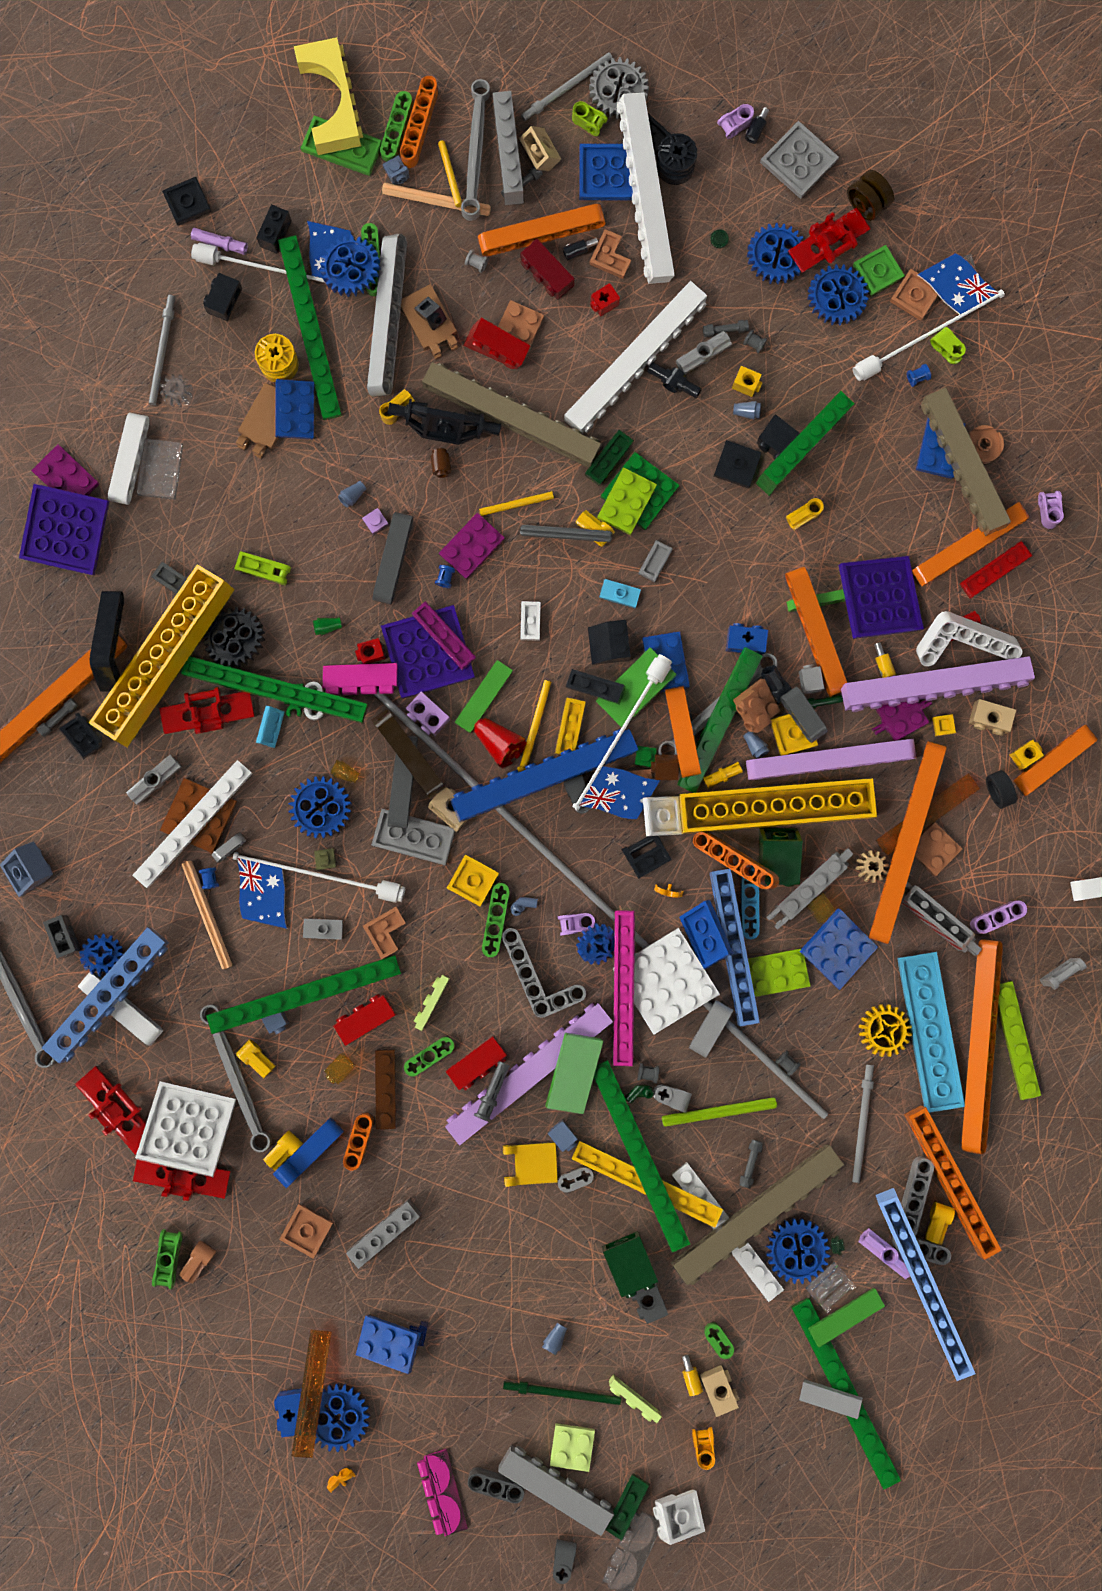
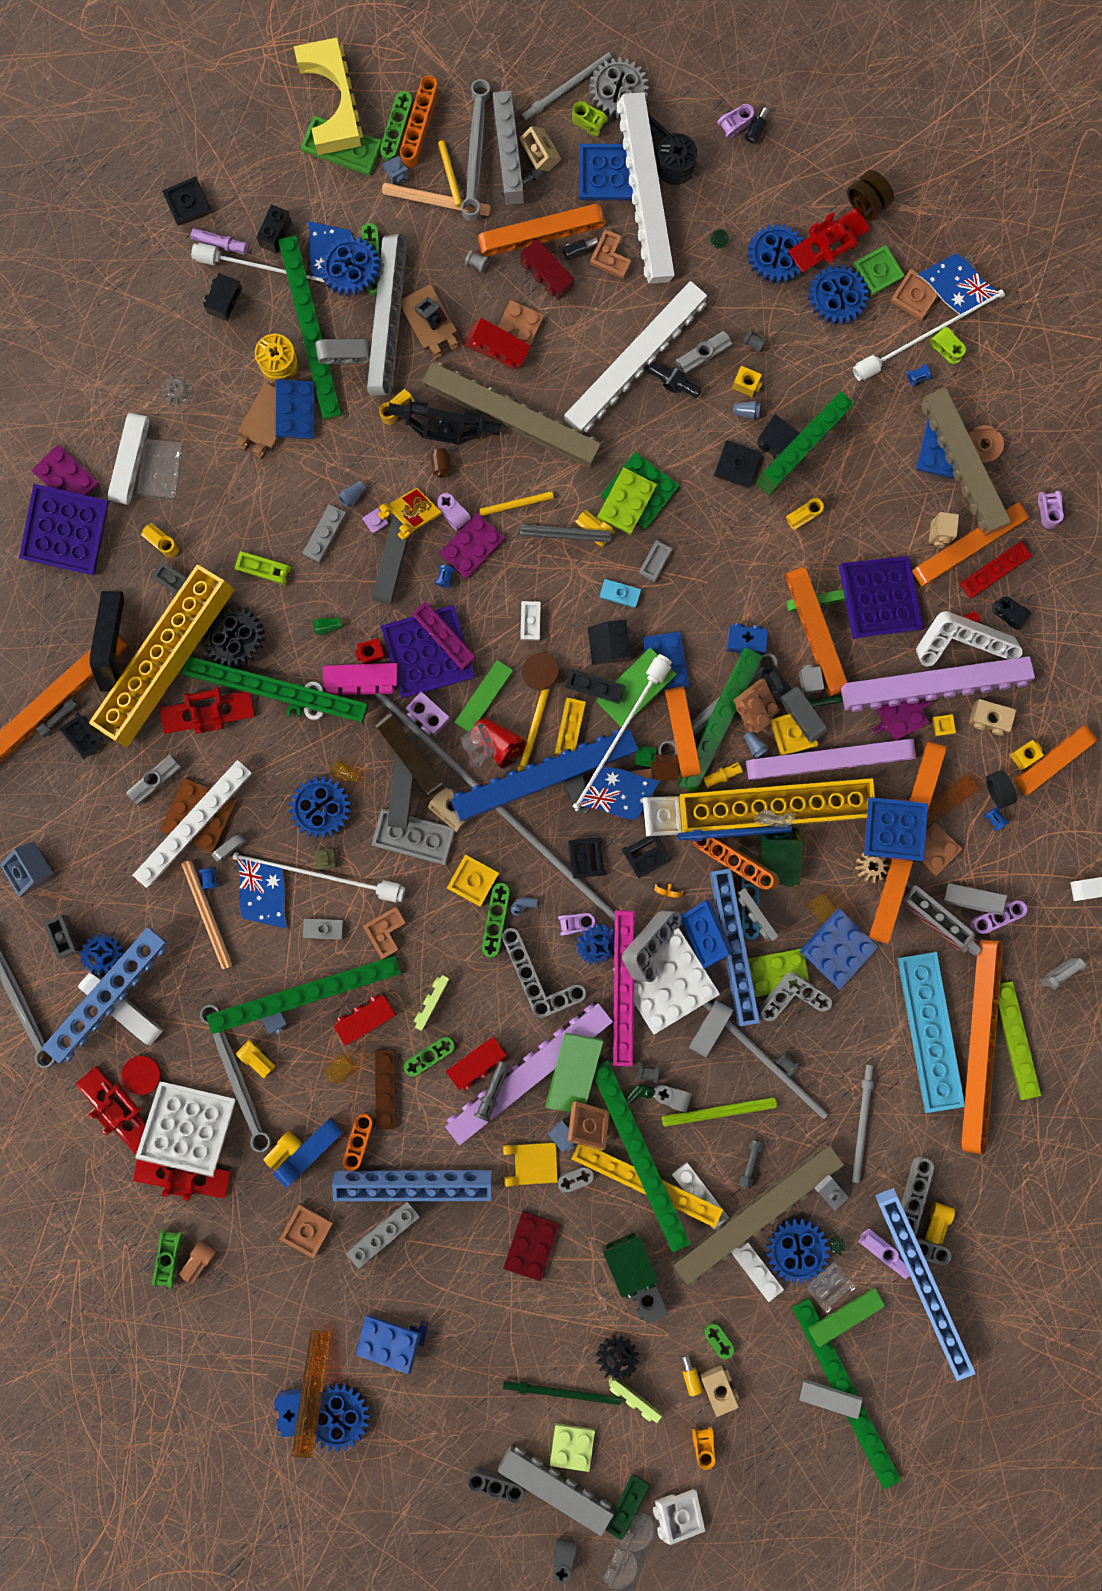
light grey bar [149,295,175,405] -> none
medium azure plate [256,706,285,748] -> none
light orange piece [327,1468,356,1493] -> none
dark pink windscreen [417,1449,468,1536] -> none
sand blue cone [542,1323,567,1355] -> none
dark green plate [585,430,634,486] -> none
red brick [590,283,620,317] -> none
dark grey bar [703,320,749,338] -> none
light grey plate [760,121,839,199] -> none
light grey hinge [766,848,853,929] -> none
yellow gear [859,1004,912,1057] -> none
yellow piece [874,642,897,678] -> none
orange brick [904,1106,1002,1260] -> none
none -> red tile [121,1055,161,1095]
none -> yellow piece [141,523,179,558]
none -> light grey plate [302,504,346,563]
none -> light grey beam [316,339,370,364]
none -> medium blue brick [332,1170,492,1201]
none -> yellow flag [378,488,442,540]
none -> lavender piece [438,493,471,531]
none -> clear plate [460,723,496,769]
none -> dark red plate [503,1211,559,1282]
none -> reddish brown tile [522,653,560,690]
none -> black plate [568,837,606,879]
none -> nougat plate [568,1102,609,1151]
none -> black gear [596,1335,639,1381]
none -> light grey beam [622,910,682,982]
none -> blue bar [678,825,792,841]
none -> light grey plate [736,888,778,941]
none -> clear plate [754,810,795,828]
none -> light grey beam [759,972,832,1021]
none -> light grey plate [815,1175,849,1211]
none -> blue plate [864,797,928,862]
none -> tan brick [929,512,959,548]
none -> light grey tile [944,883,1007,915]
none -> blue bush [984,806,1009,832]
none -> black piece [992,596,1031,630]

